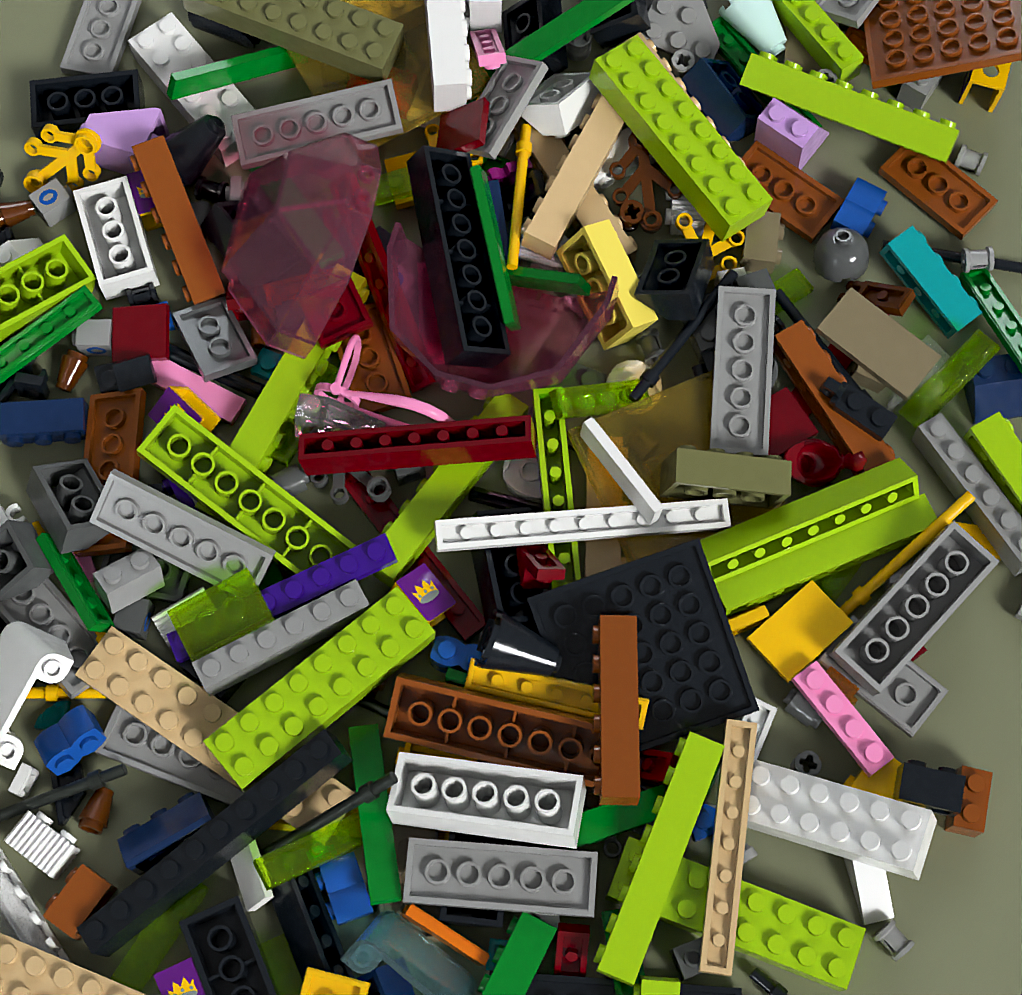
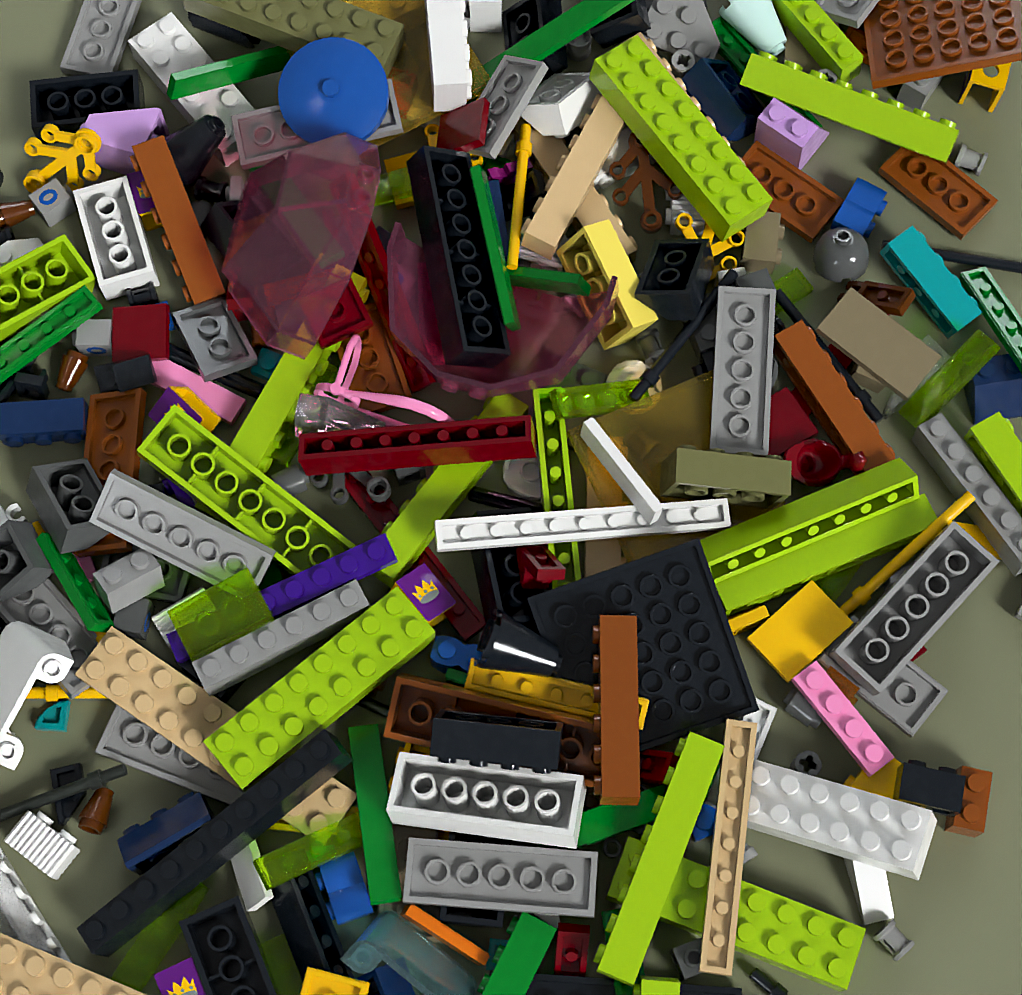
white tile [8,762,40,799] -> none
blue brick [34,705,106,776] -> none
dark orange brick [43,864,118,940] -> none
pearl dark grey bar [259,772,398,863] -> none
bright pink plate [469,28,506,70] -> none
reddish brown bush [617,200,644,232] -> none
black hinge [819,377,898,442] -> none
light grey bush [961,246,995,273] -> none
none -> blue dish [278,37,390,150]
none -> black brick [430,709,564,774]

